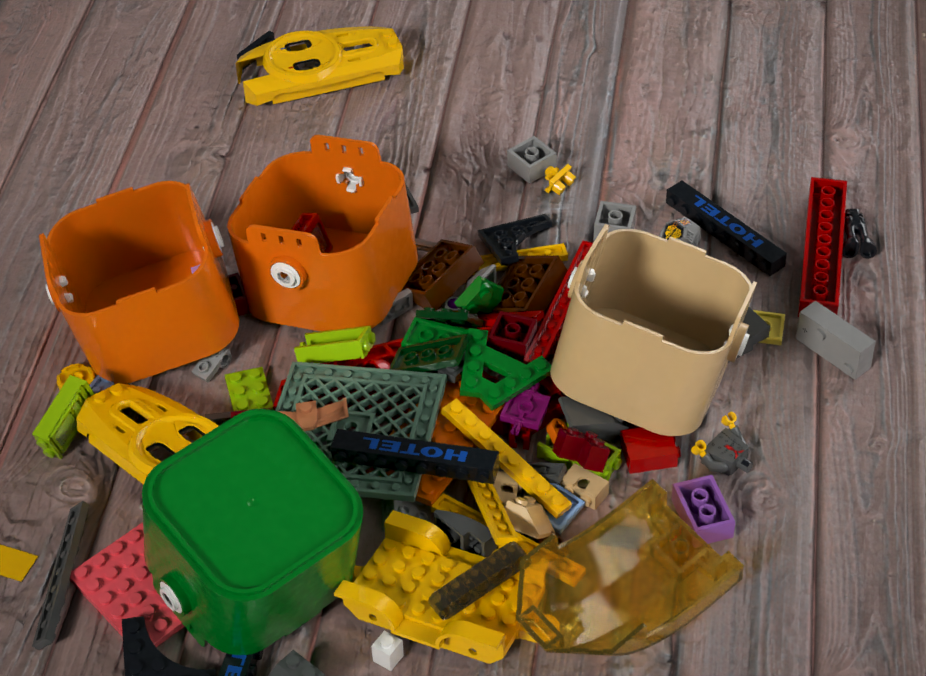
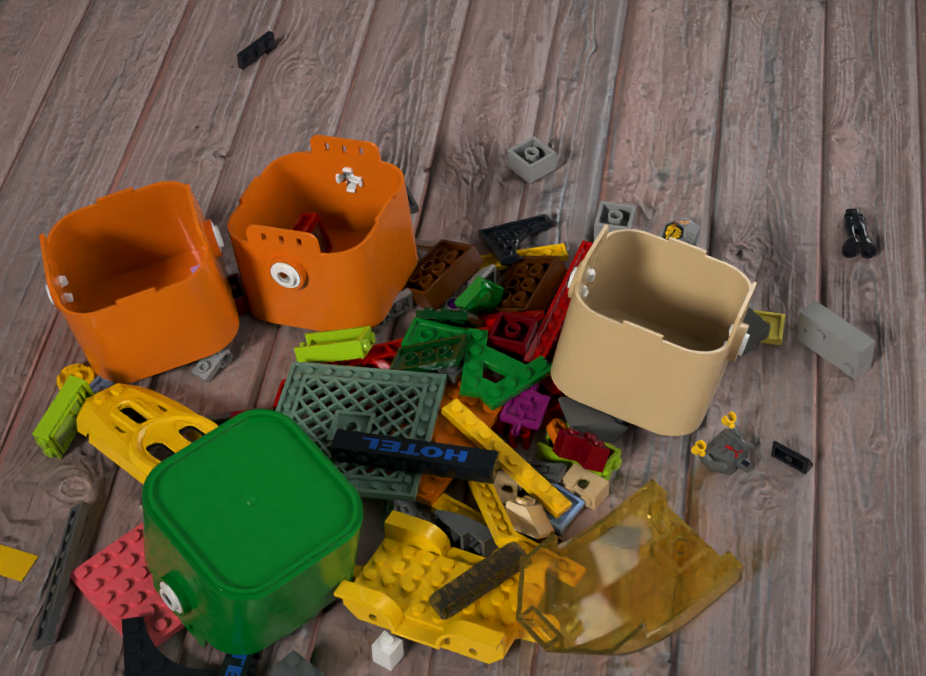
lime plate [224,367,273,411] -> none
yellow piece [235,26,404,106] -> none
nougat plate [278,397,349,432] -> none
yellow hips [544,164,576,195] -> none
red brick [620,427,681,474] -> none
black brick [666,180,787,276] -> none
medium lavender brick [671,475,735,547] -> none
red brick [798,177,847,317] -> none
none -> black slope [771,440,813,474]

